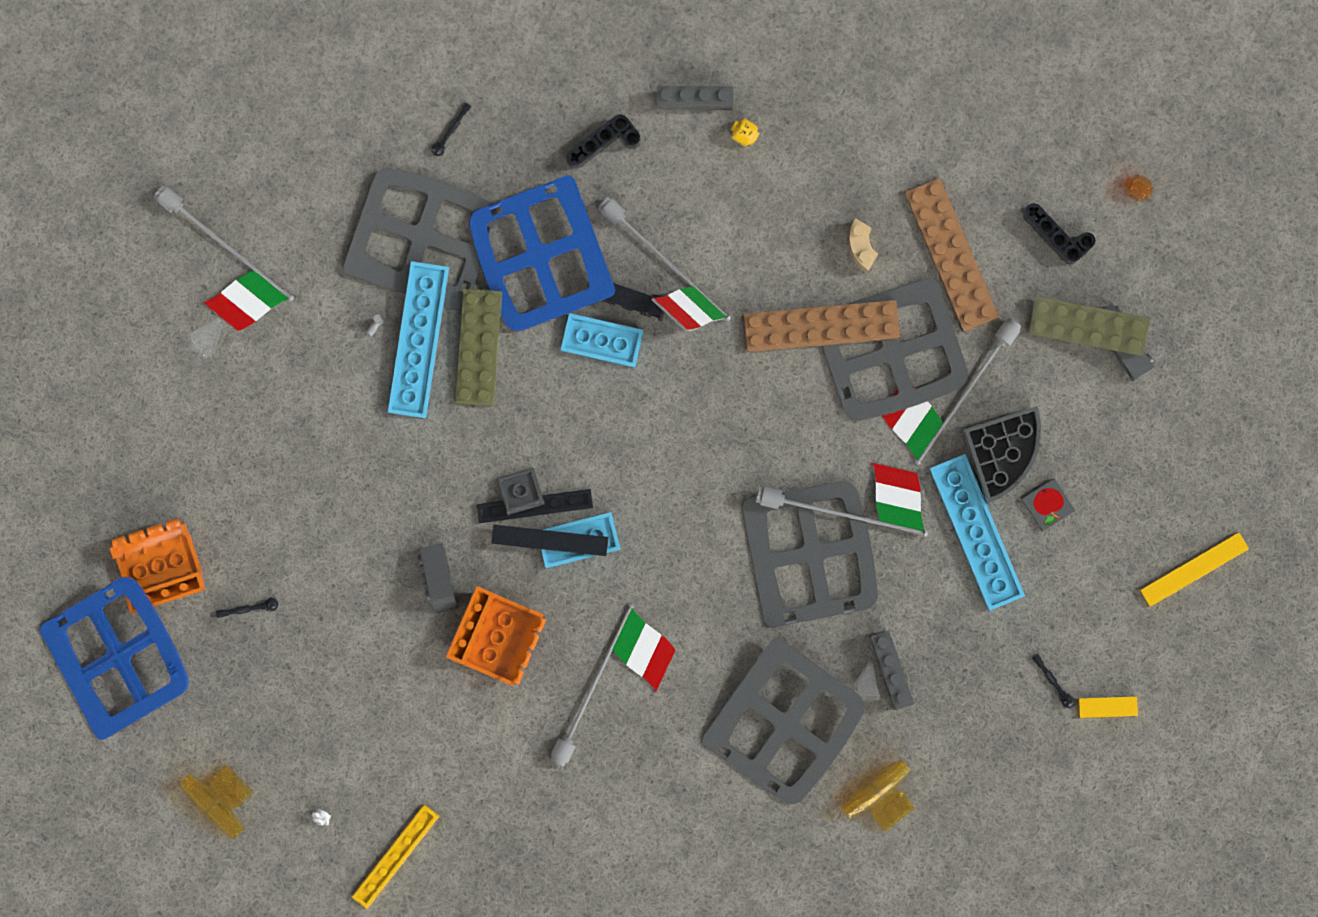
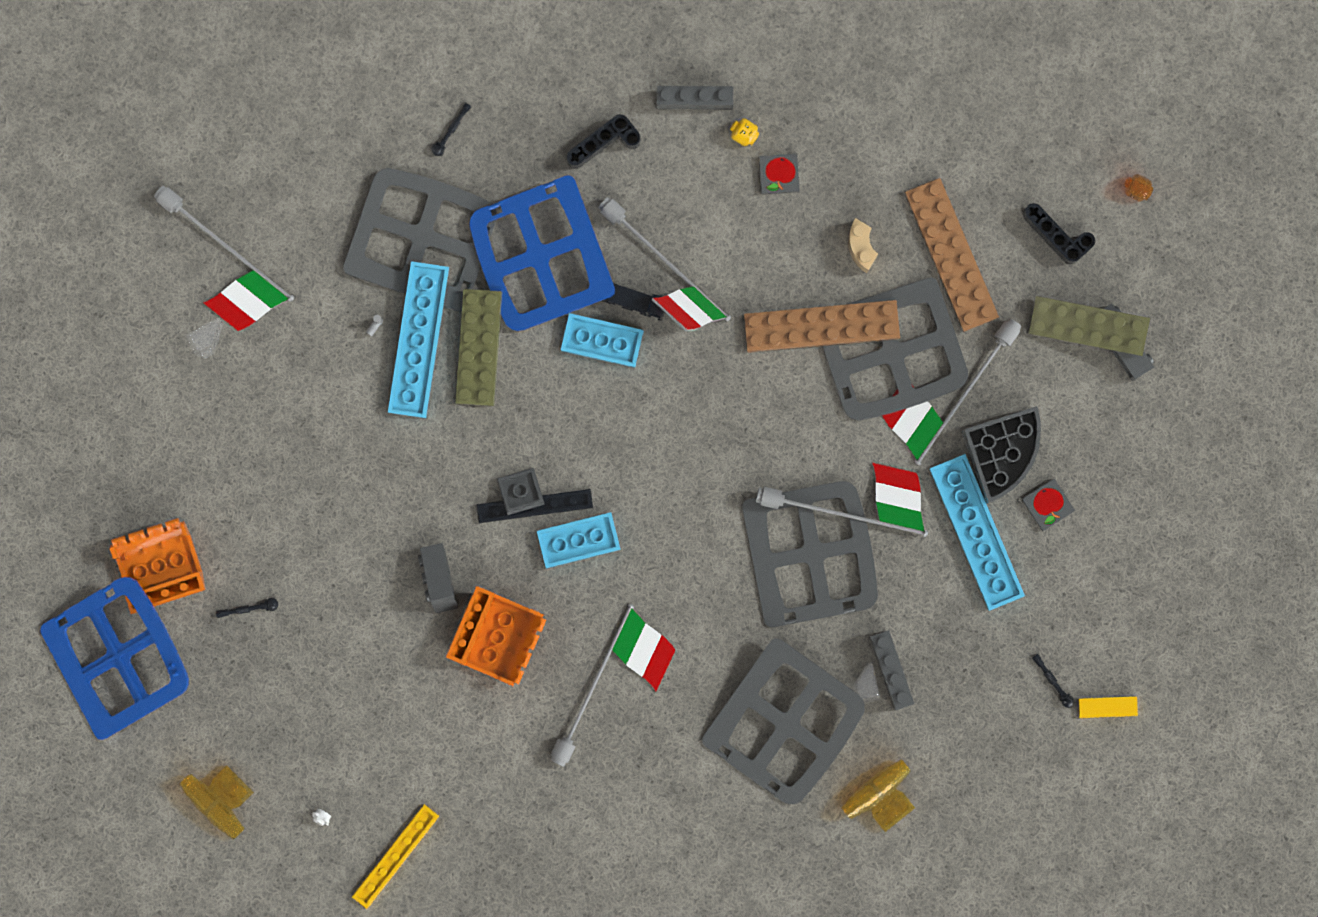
black tile [491,524,609,557] -> none
yellow tile [1140,533,1249,607] -> none
none -> tile [759,154,800,194]

